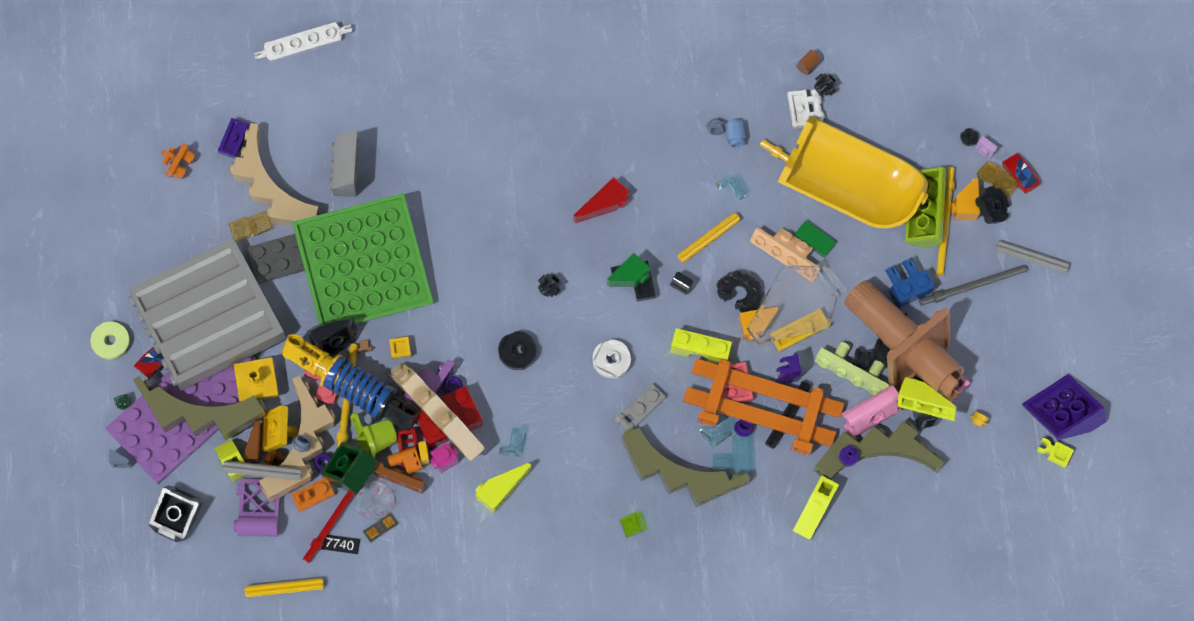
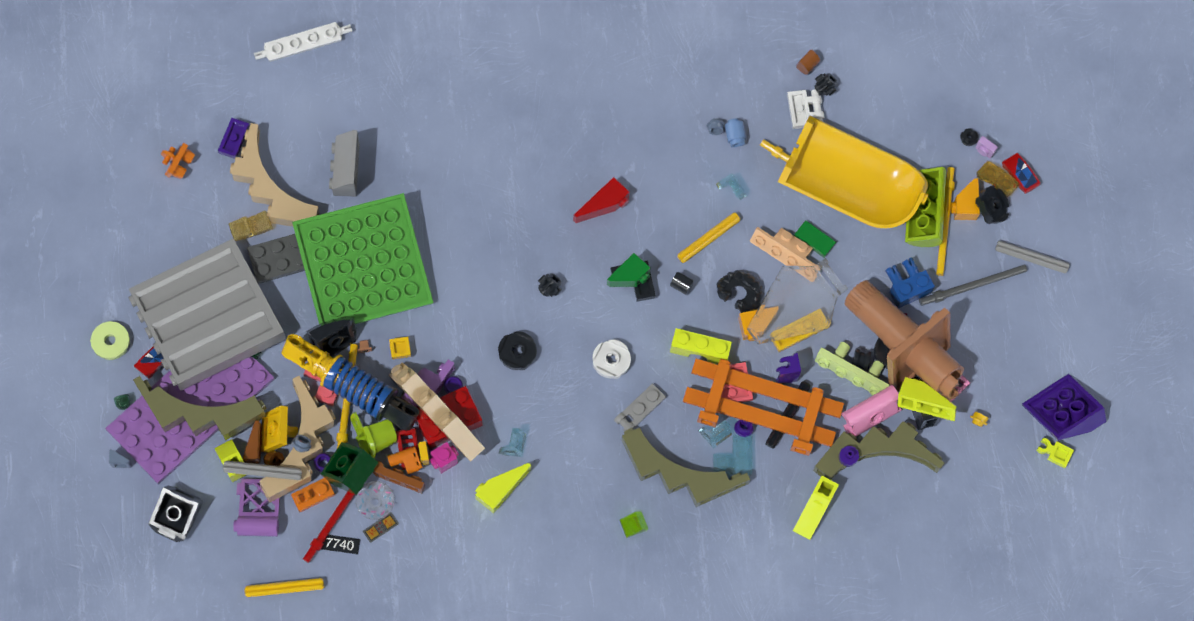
yellow tile [234,357,279,402] -> none

